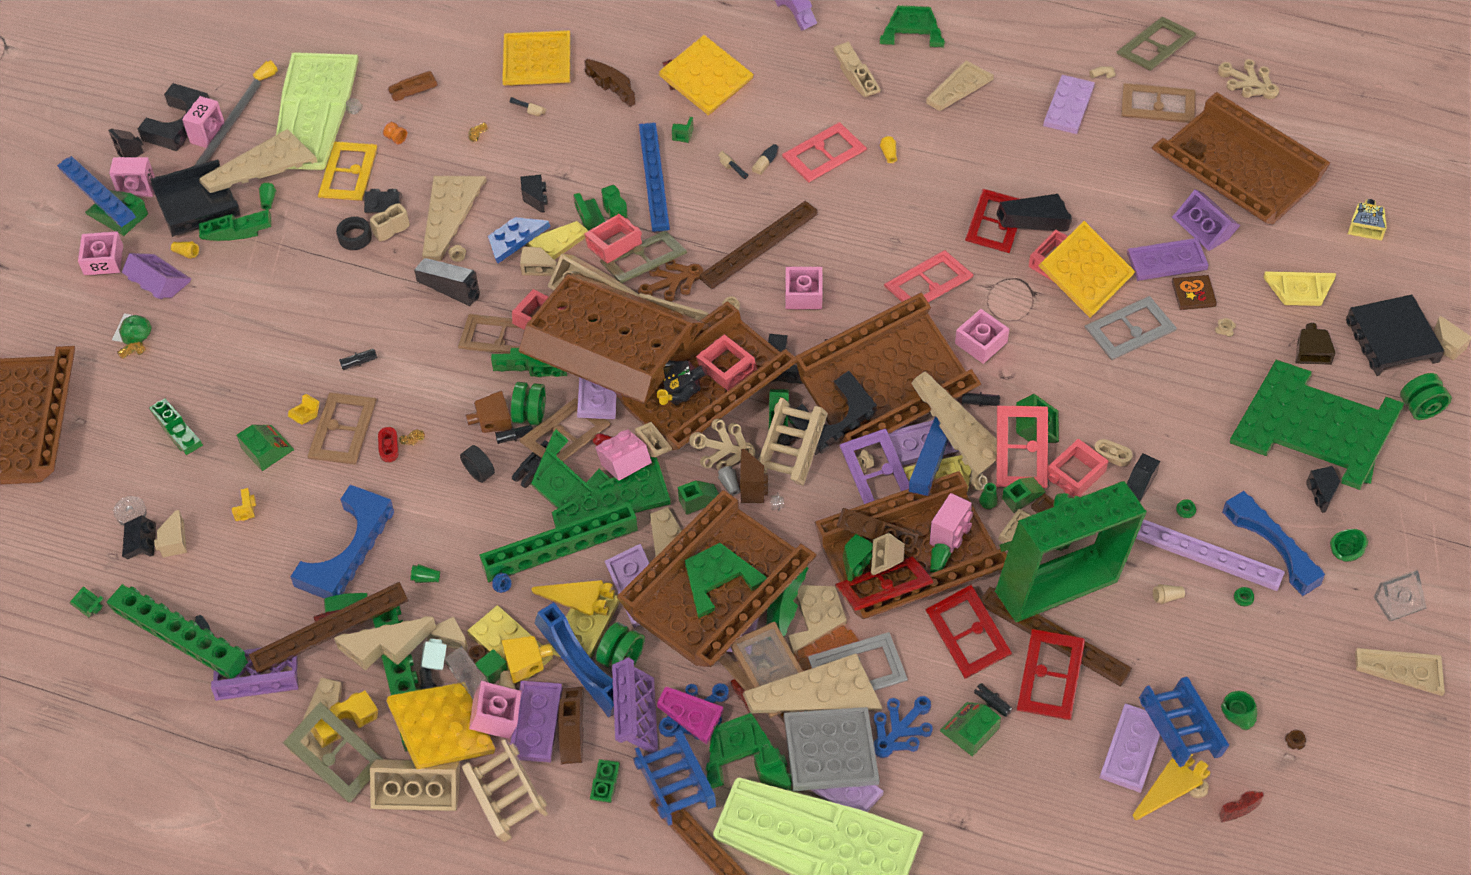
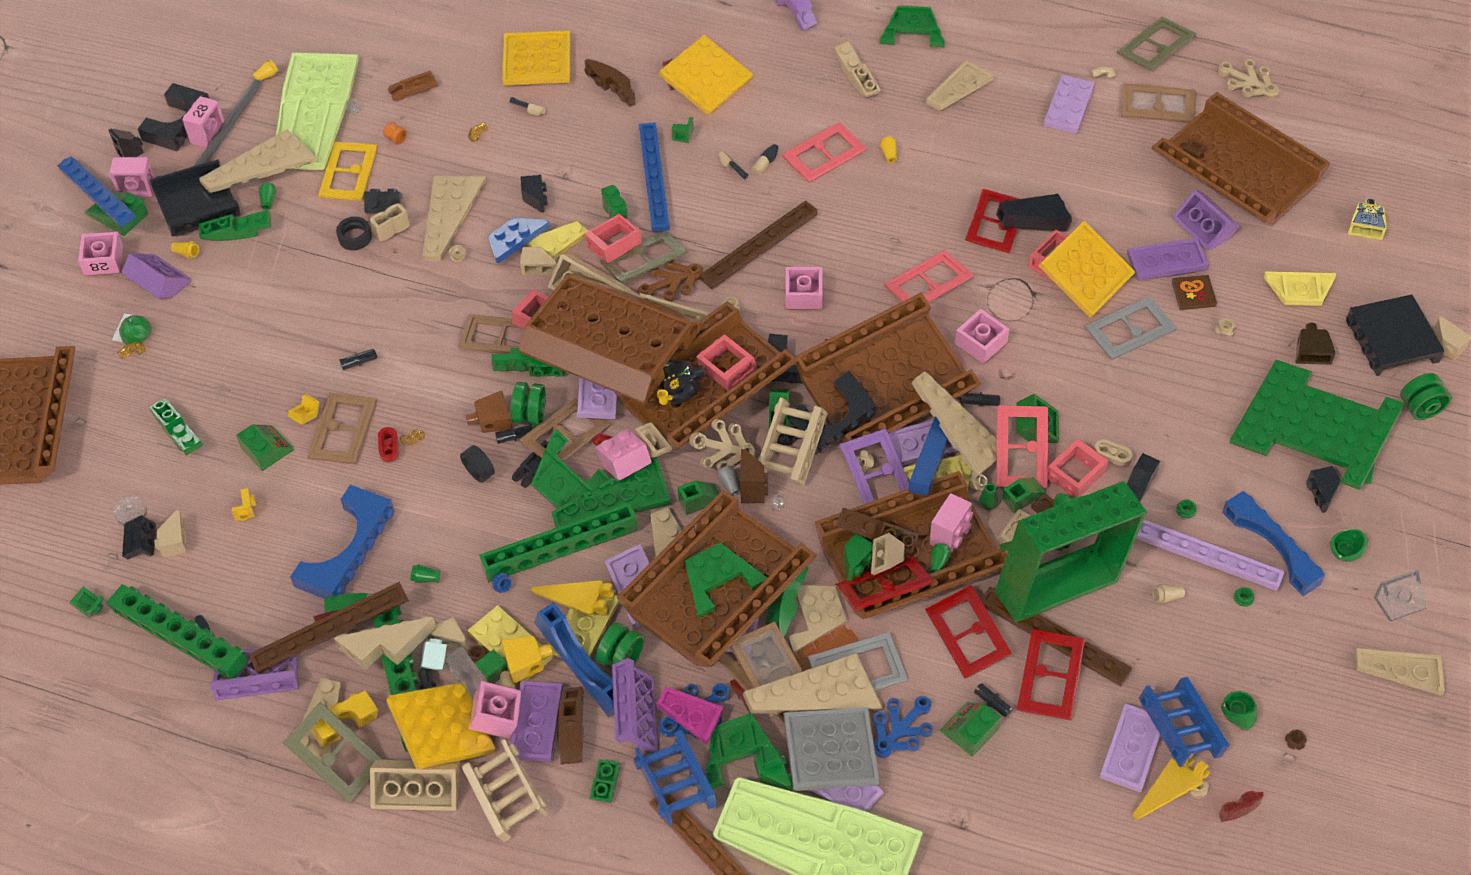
black slope [414,258,480,307] -> none
green panel [573,193,605,230] -> none

